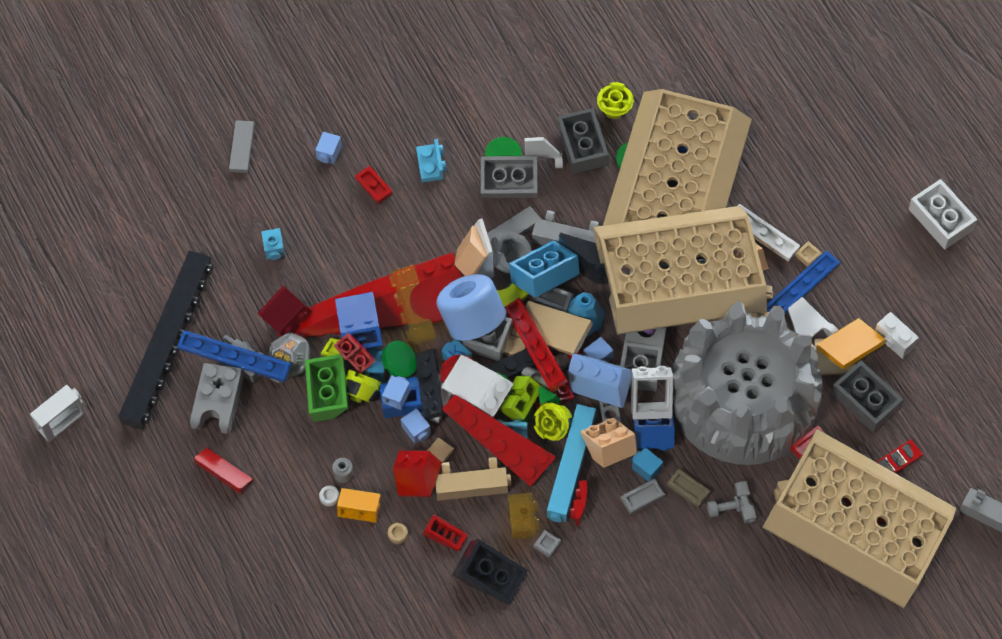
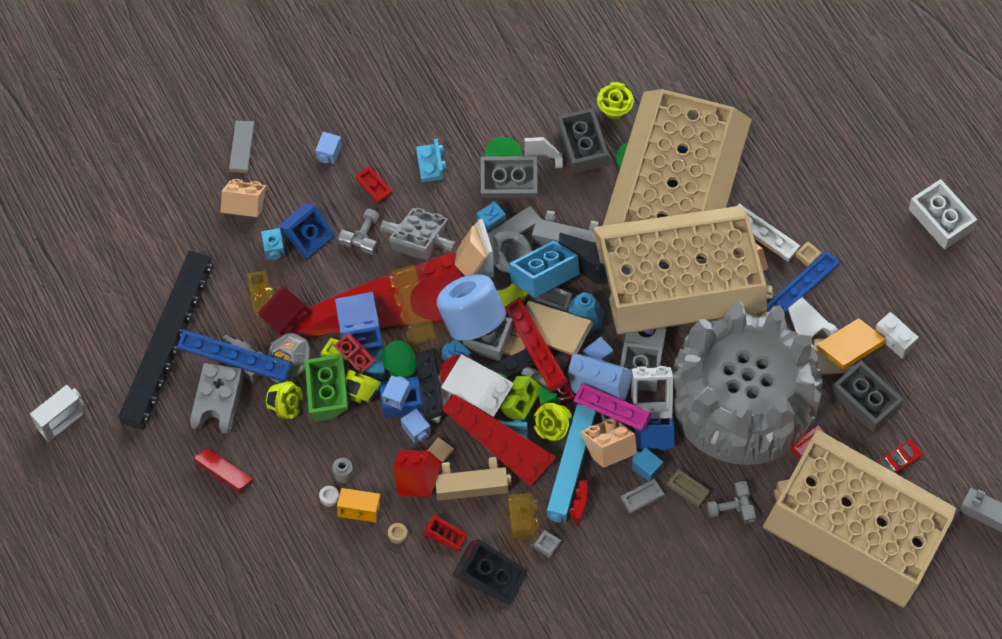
none -> light nougat slope [220,179,266,217]
none -> clear yellow brick [247,270,274,317]
none -> neon yellow cone [266,381,303,419]
none -> blue slope [278,203,335,258]
none -> light grey bar [338,209,380,255]
none -> light grey slope [380,208,456,261]
none -> dark azure brick [476,201,506,233]
none -> dark pink plate [574,383,652,432]

